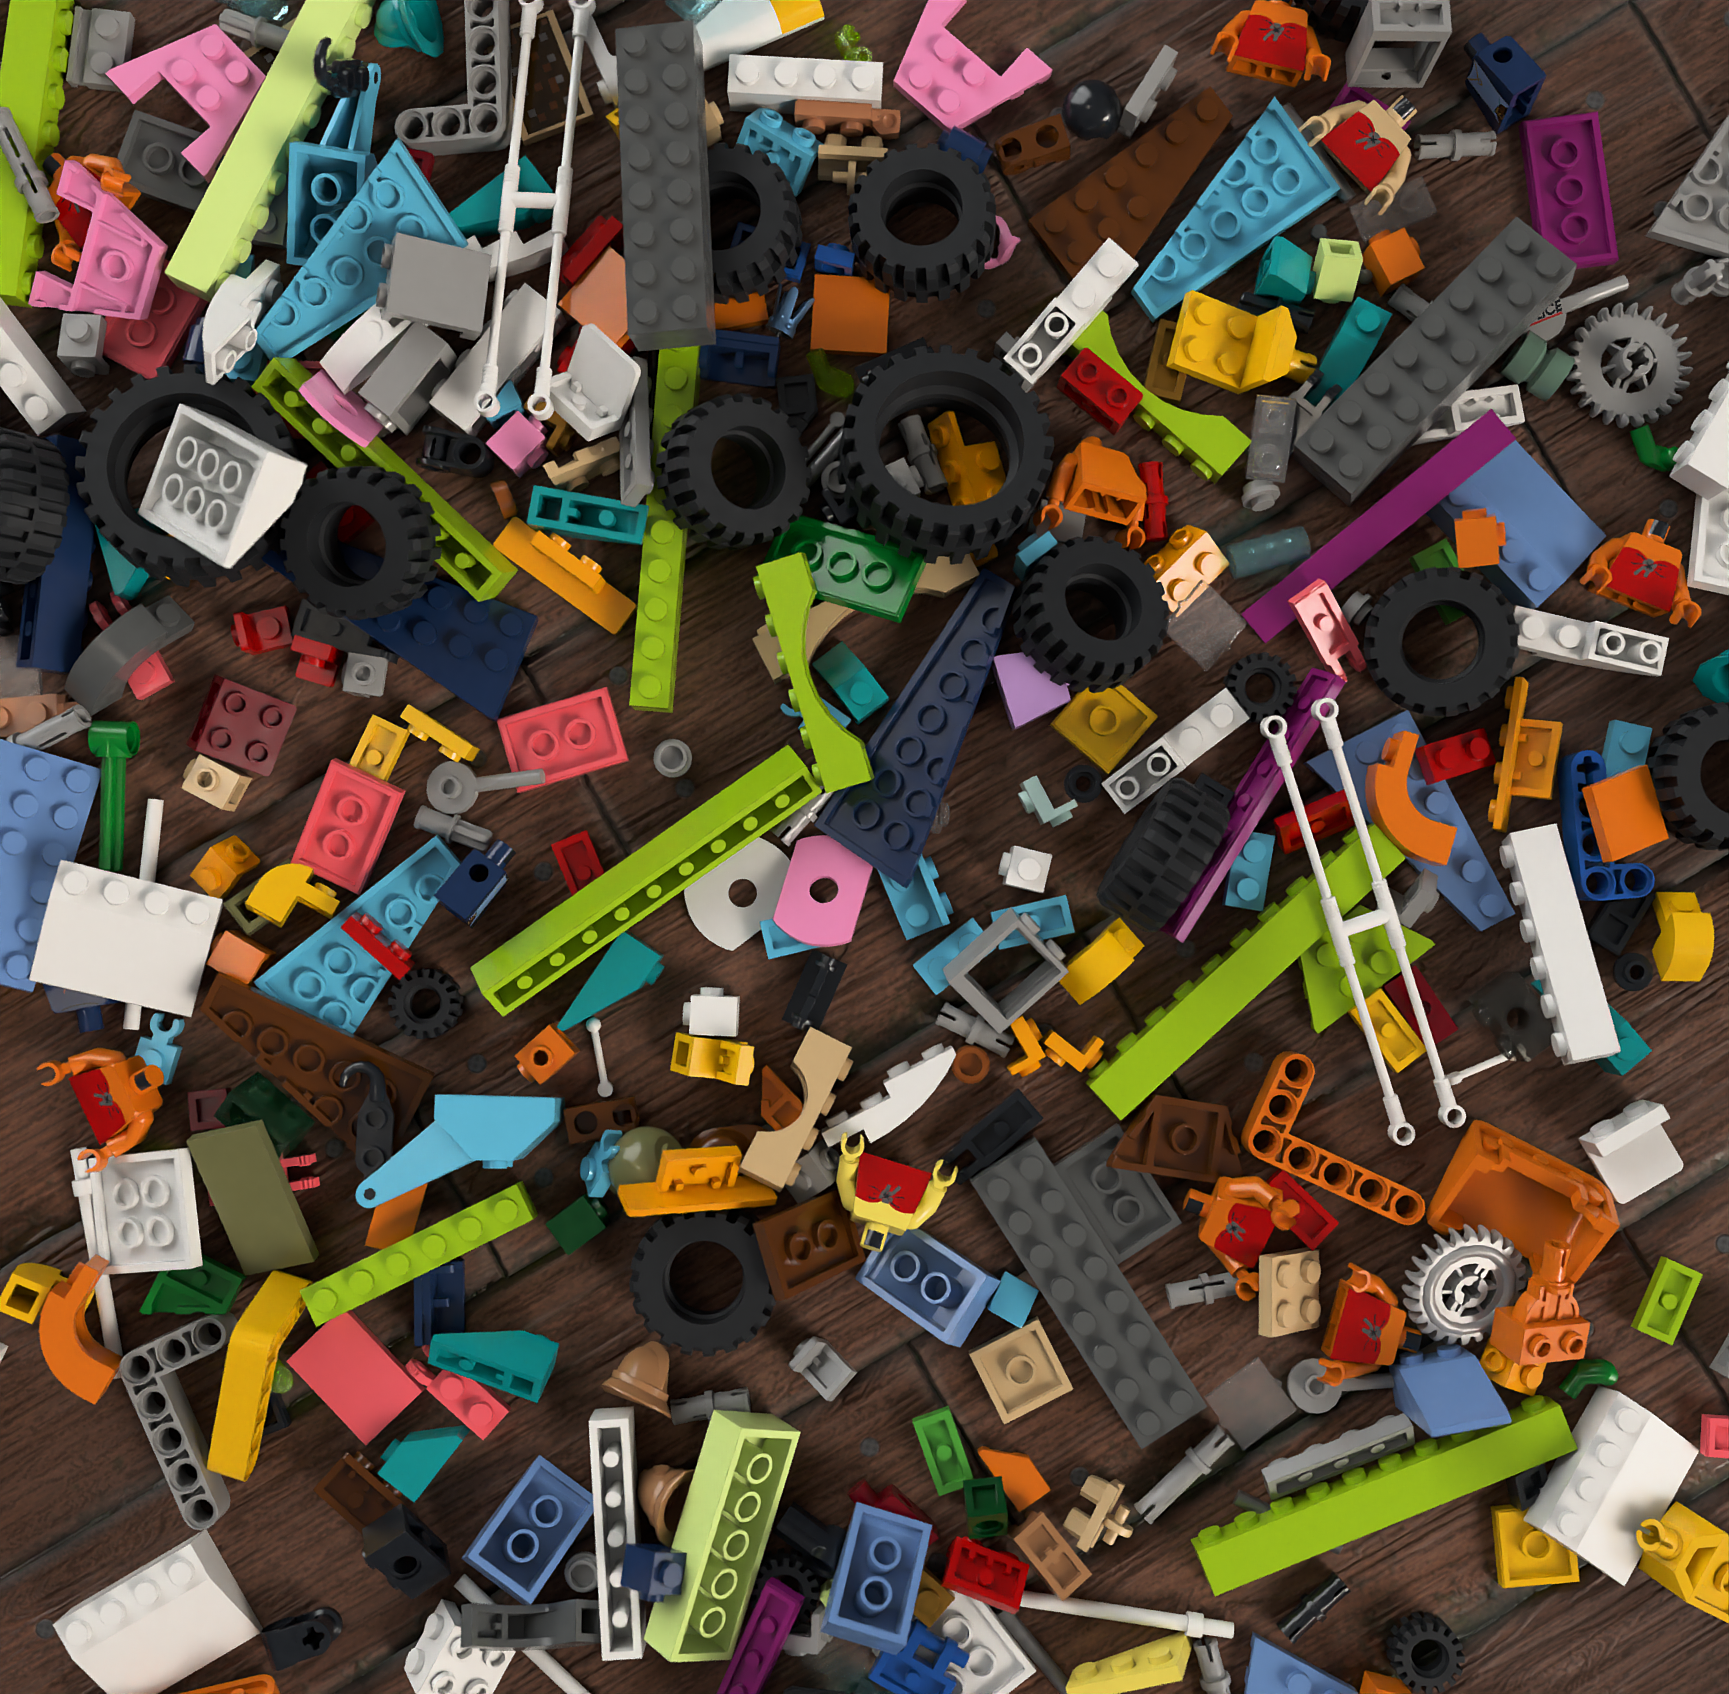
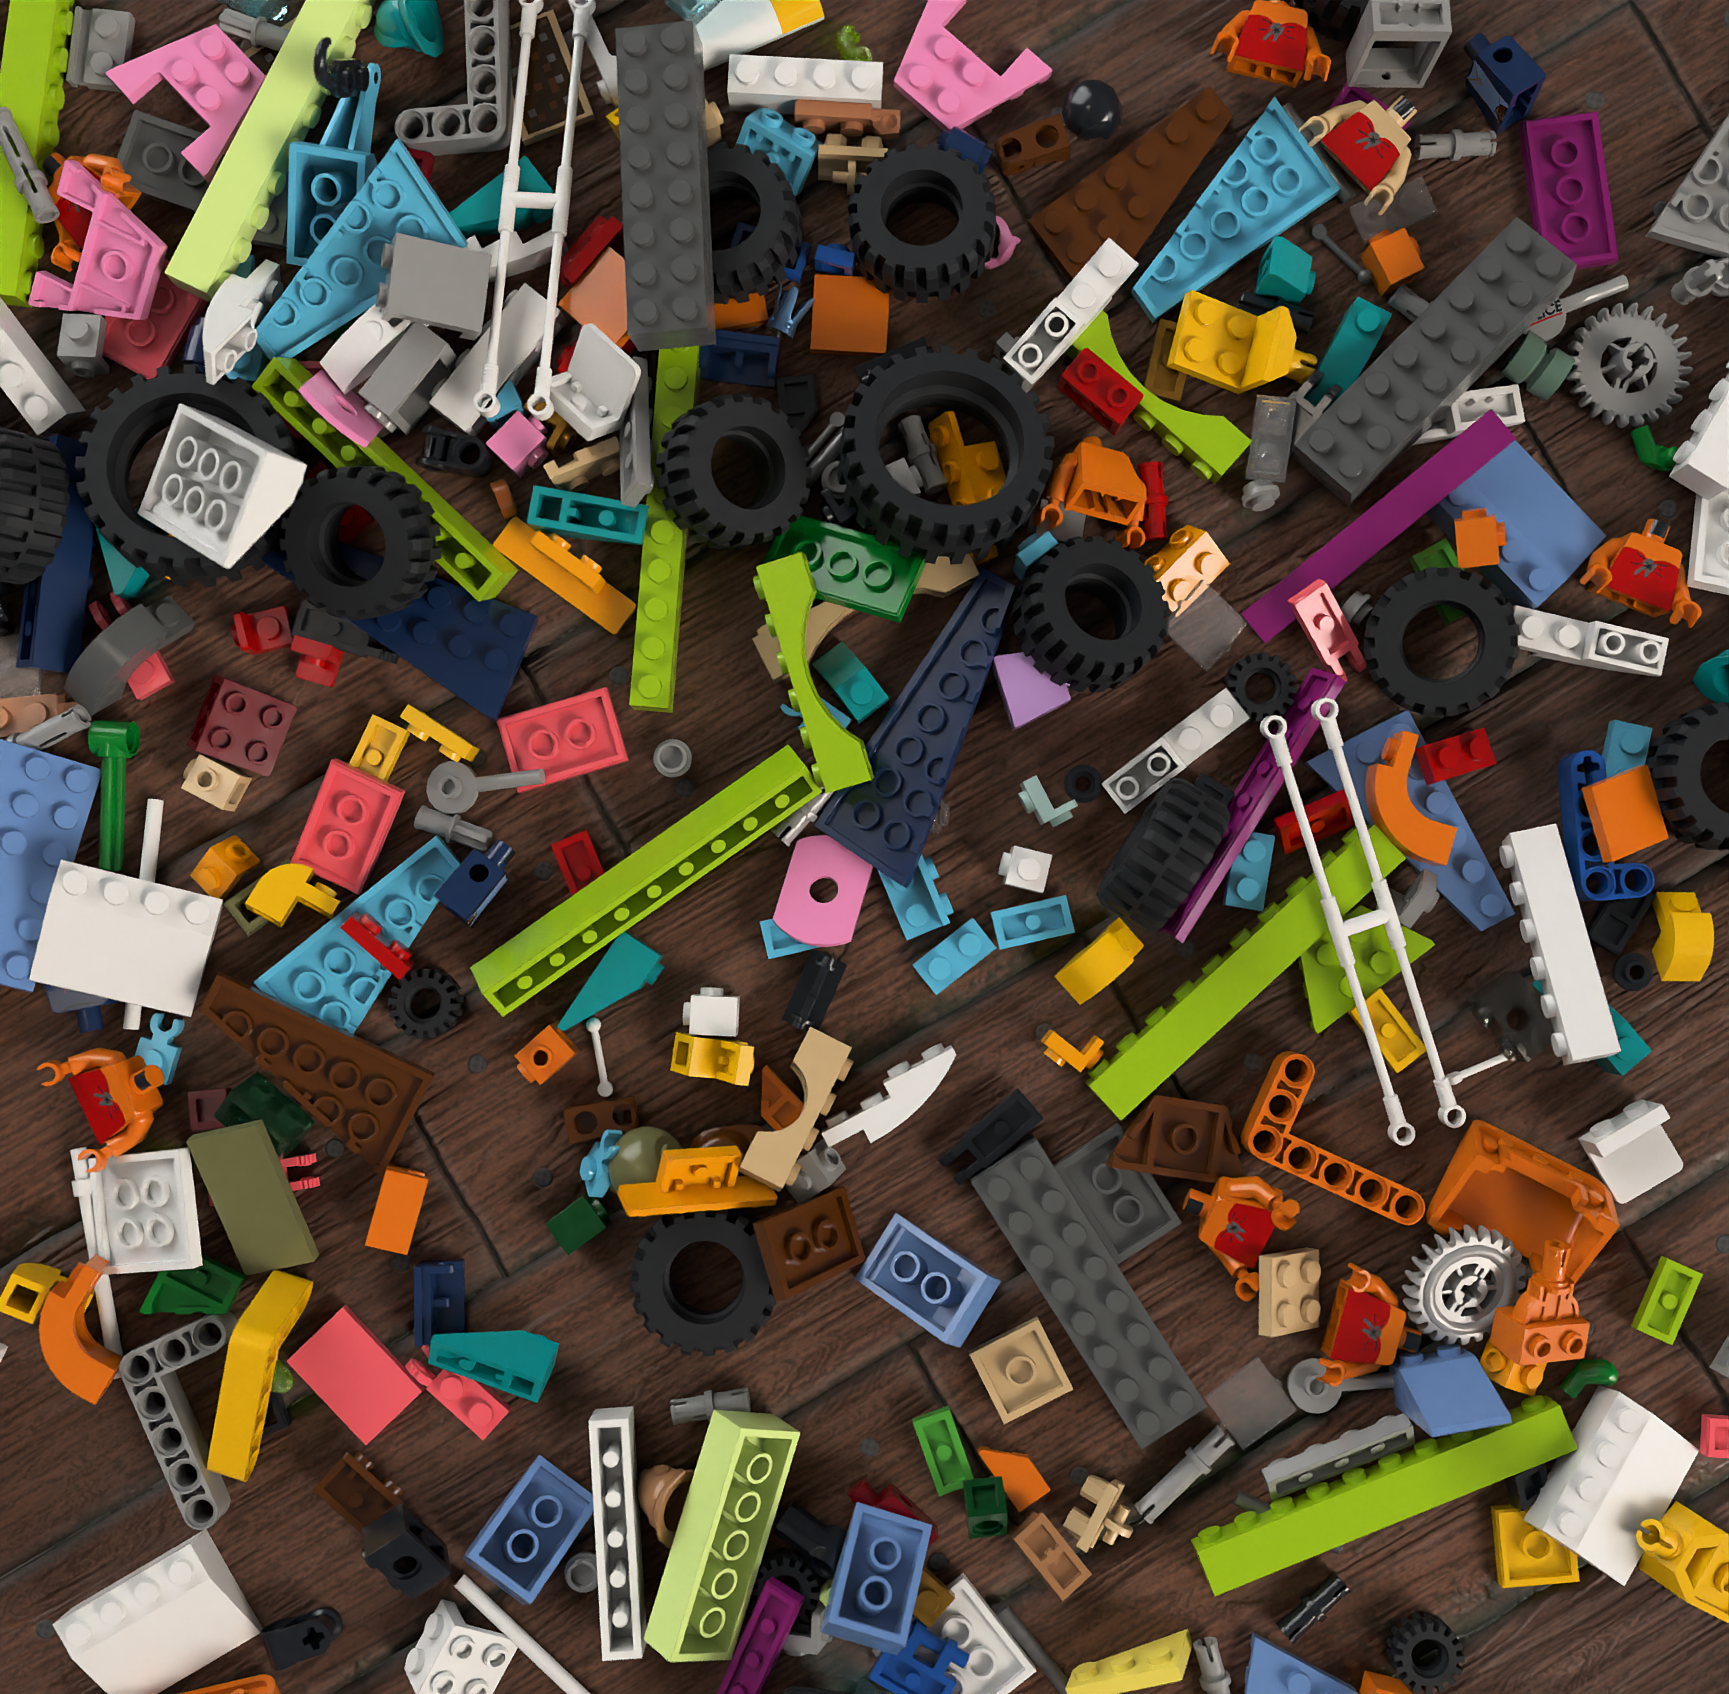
orange brick [206,930,277,987] -> none
lime arch [300,1181,538,1327] -> none
medium azure slope [339,1061,565,1208] -> none
light grey bracket [341,652,388,698] -> none
teal slope [377,1425,470,1502] -> none
dark grey arch [461,1599,601,1651] -> none
medium nougat piece [600,1341,671,1418] -> none
dark blue brick [620,1543,687,1602] -> none
white piece [684,837,790,951] -> none
light grey bracket [788,1336,857,1402] -> none
clear neon green arm [806,348,855,397] -> none
torso [836,1132,958,1252] -> none
light grey pin [935,1002,1015,1058] -> none
red bracket [941,1536,1030,1615] -> none
light grey window [942,907,1069,1034] -> none
dark orange tile [951,1044,990,1084] -> none
medium azure slope [987,1271,1039,1328] -> none
light orange bracket [1006,1015,1046,1077] -> none
white bar [1020,1590,1234,1639] -> none
yellow tile [1050,685,1158,775] -> none
light grey plate [1117,45,1178,139] -> none
light grey pin [1165,1272,1239,1309] -> none
clear light blue axle [1226,525,1311,579] -> none
red plate [1266,1168,1339,1251] -> none
yellowish green brick [1312,238,1363,304] -> none
dark red plate [1381,965,1459,1045] -> none
light orange bracket [1488,677,1563,833] -> none

